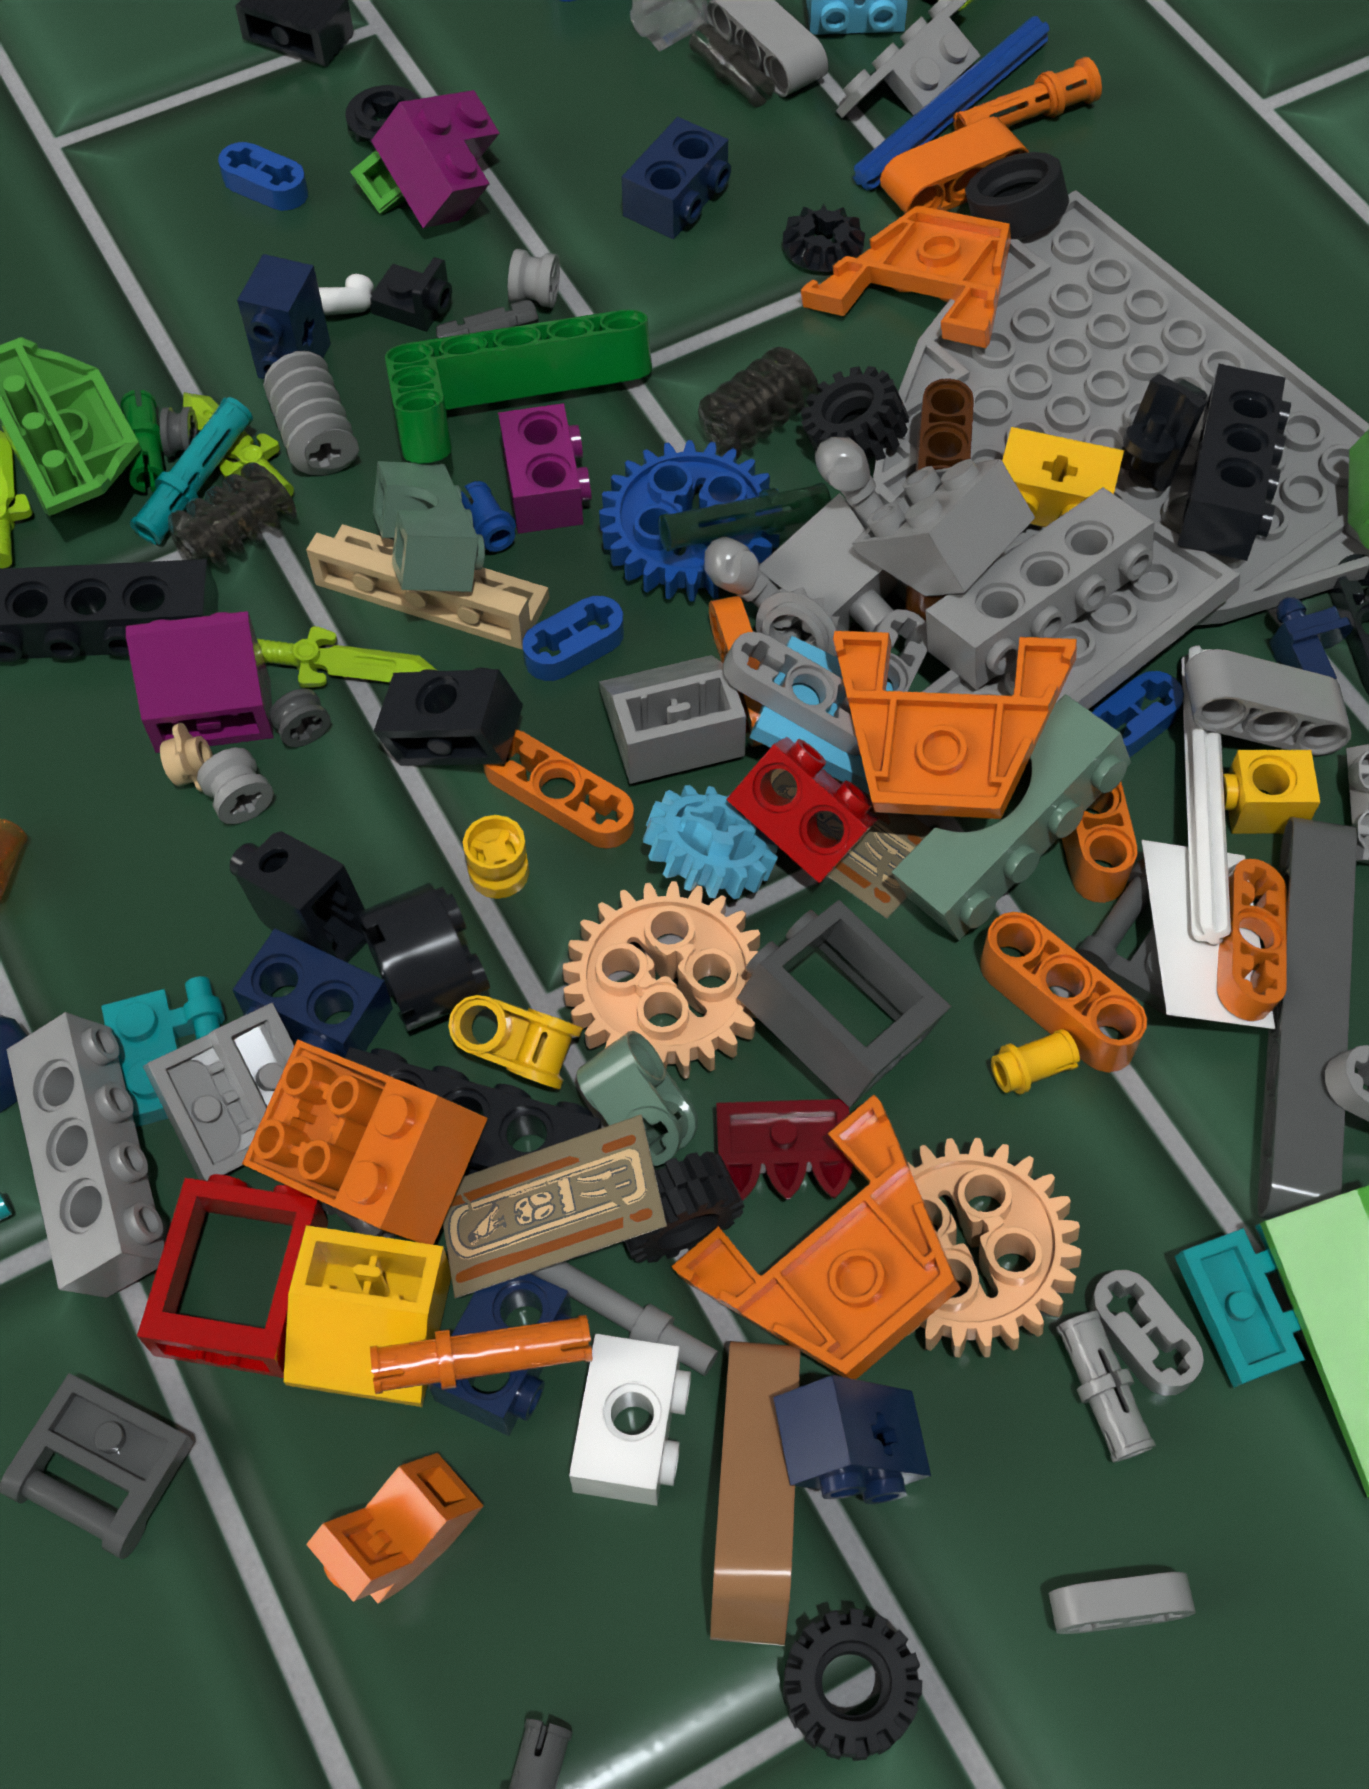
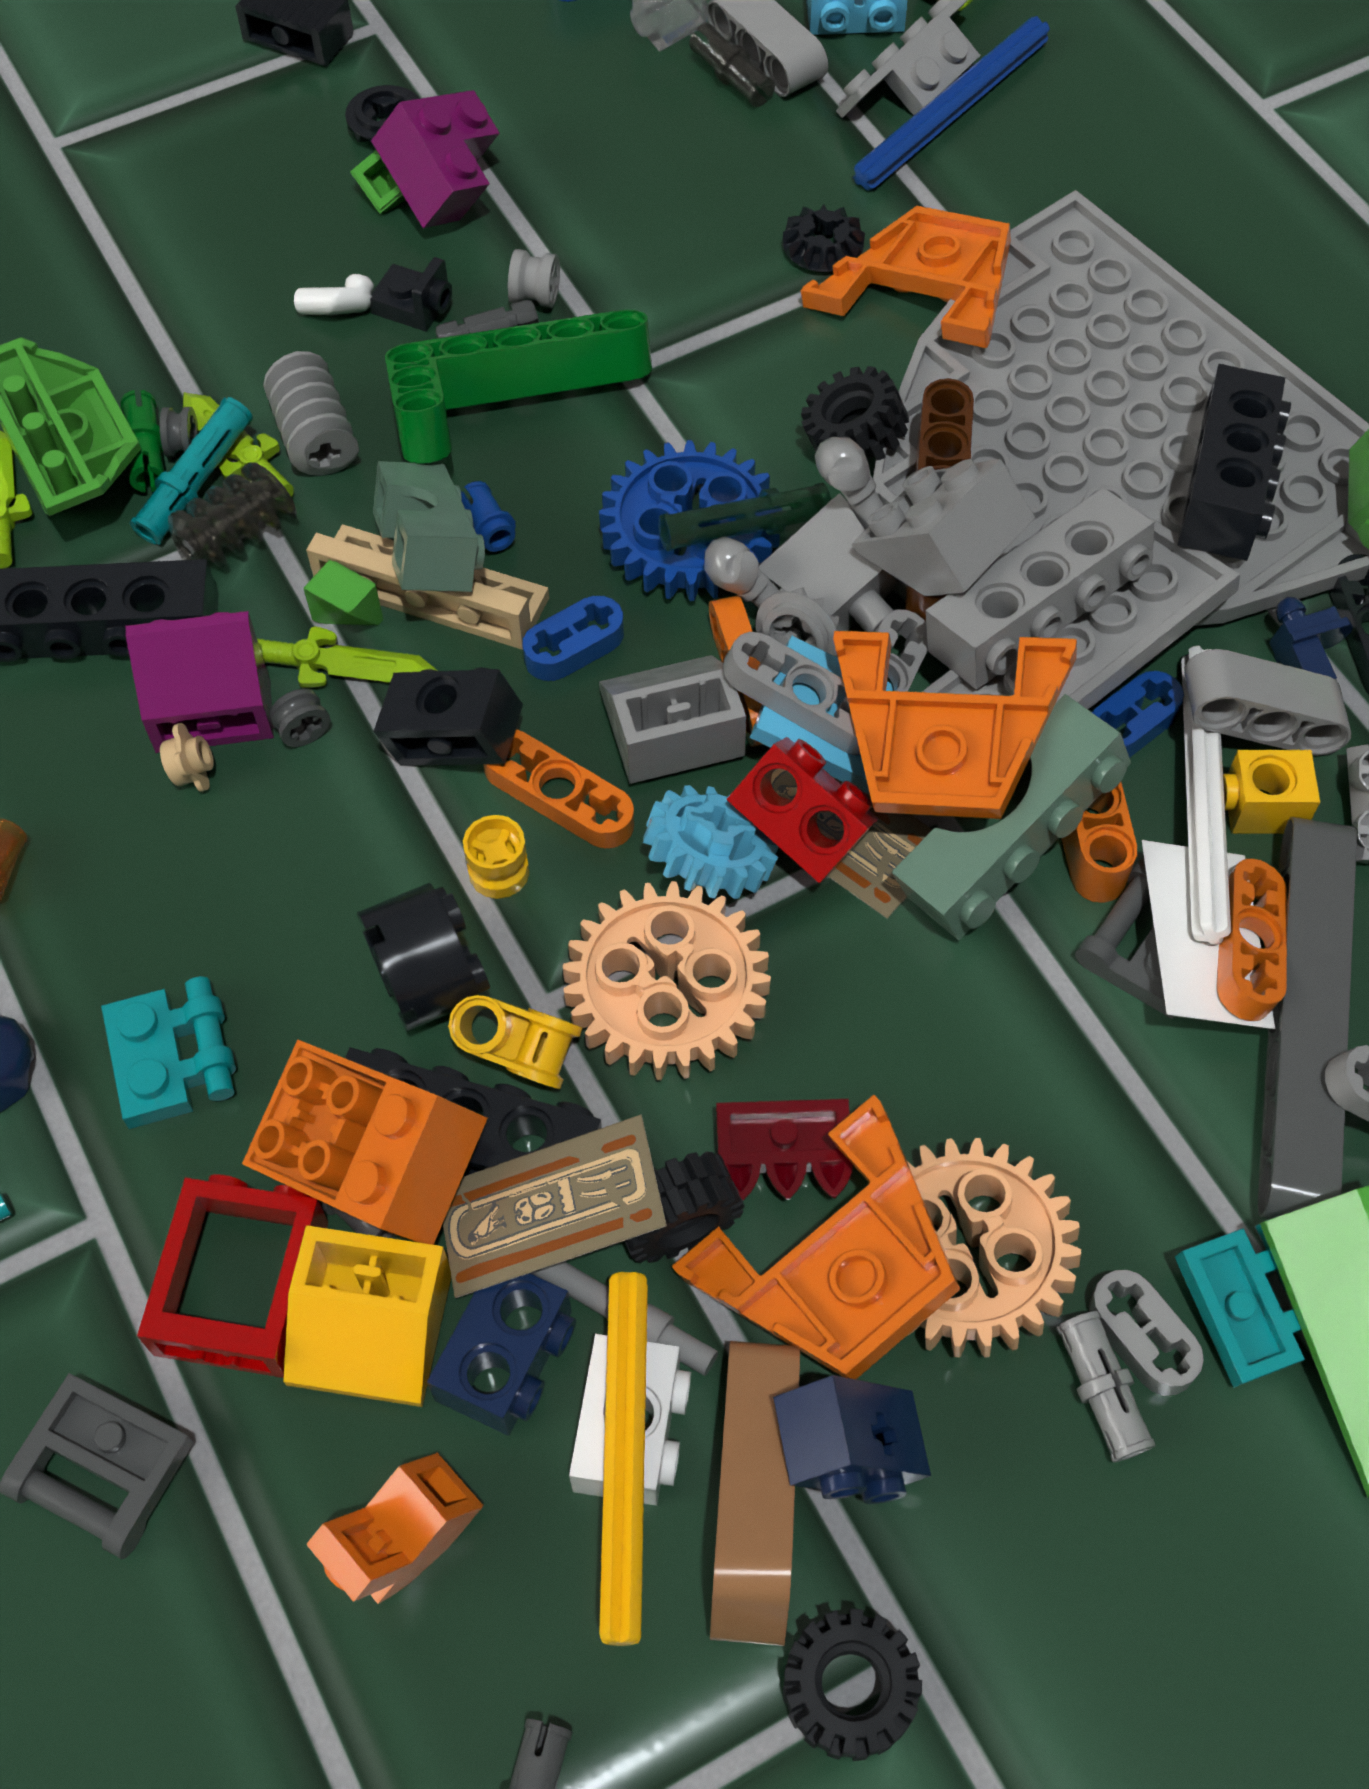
light grey brick [6,1012,164,1298] -> none
light grey slope [143,1002,294,1181] -> none
light grey wheel [197,747,274,824] -> none
blue beam [218,142,308,211] -> none
black torso [229,831,373,963] -> none
dark blue brick [233,928,393,1058] -> none
dark blue brick [237,254,331,379] -> none
orange pin [370,1314,593,1394] -> none
magenta brick [498,403,592,534] -> none
sand green piece [577,1031,698,1166] -> none
dark blue brick [621,116,731,240] -> none
clear smoke piece [698,347,819,460] -> none
dark grey window [737,900,952,1108] -> none
orange beam [880,117,1029,214] -> none
orange pin [953,57,1102,131] -> none
black tyre [965,152,1069,239] -> none
orange beam [980,912,1147,1073] -> none
yellow pin [991,1029,1080,1094] -> none
yellow brick [1002,427,1124,527] -> none
light grey beam [1049,1572,1196,1634] -> none
black hips [1120,374,1208,492] -> none
none -> bright green slope [303,560,383,625]
none -> yellow axle [599,1272,648,1646]

